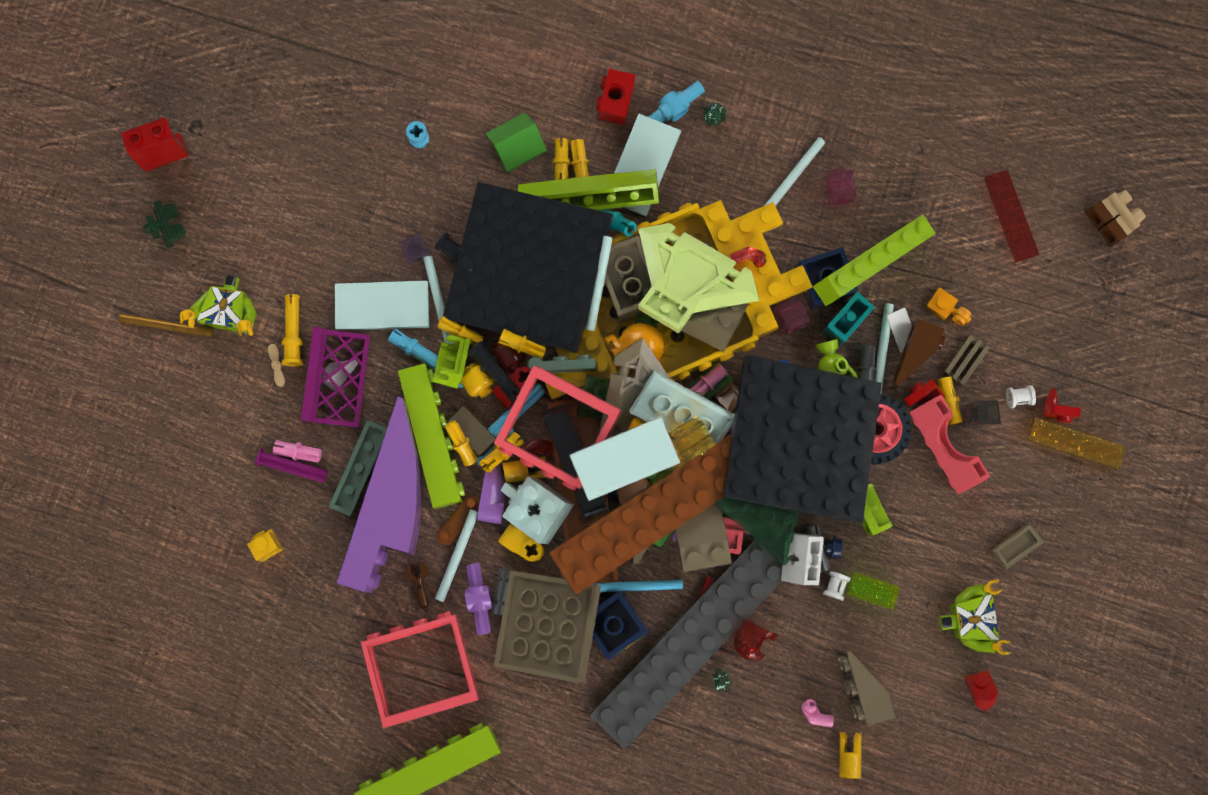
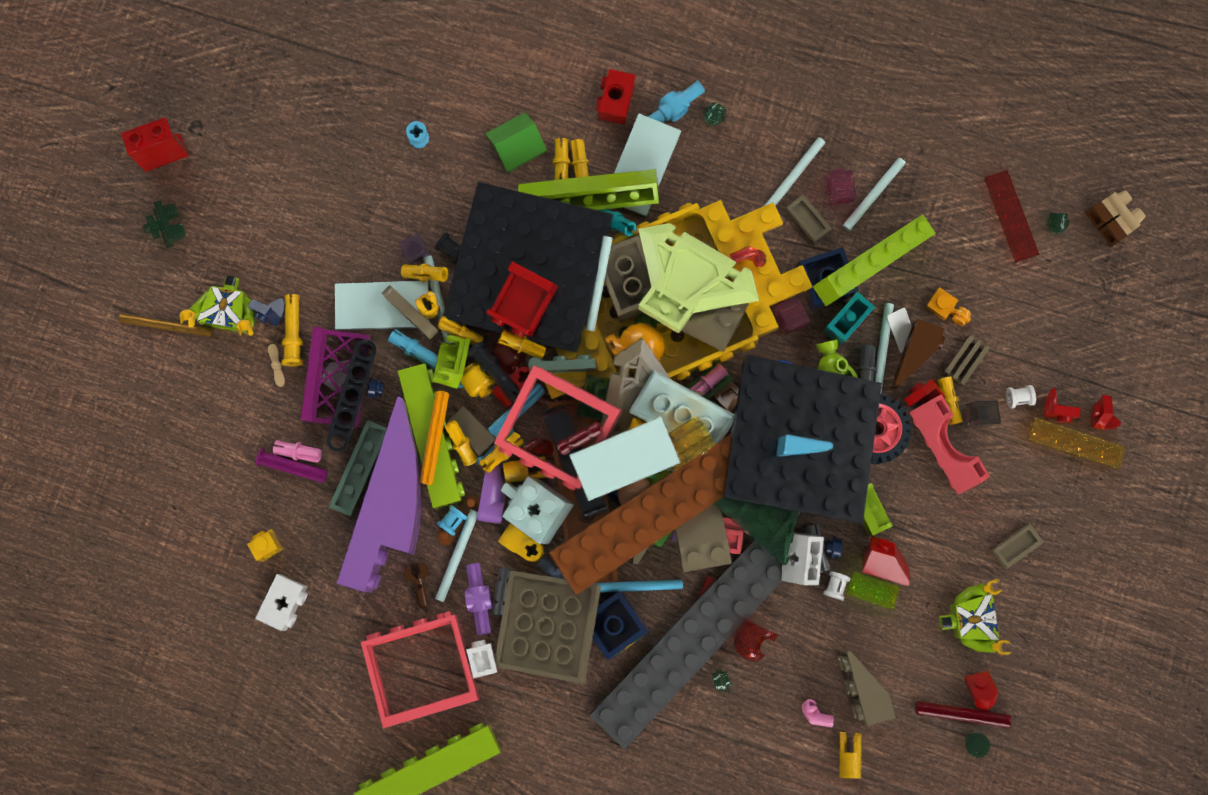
none -> dark blue plate [248,298,285,327]
none -> white brick [255,574,308,631]
none -> black beam [327,339,376,454]
none -> dark blue plate [366,377,384,400]
none -> dark tan beam [381,285,438,340]
none -> yellow pin [401,263,448,282]
none -> yellow hinge [415,291,439,319]
none -> light orange axle [420,391,449,485]
none -> medium azure bush [436,505,468,536]
none -> white bracket [467,640,497,678]
none -> red panel [486,262,558,338]
none -> sand blue arm [536,556,565,579]
none -> dark red axle [557,422,604,455]
none -> medium azure slope [777,435,833,456]
none -> dark tan tile [784,194,832,245]
none -> light aqua bar [842,158,906,232]
none -> slope [862,536,910,586]
none -> dark red axle [915,701,1012,728]
none -> clear green plate [965,732,990,758]
none -> clear green plate [1046,213,1070,234]
none -> red plate [1090,394,1121,430]

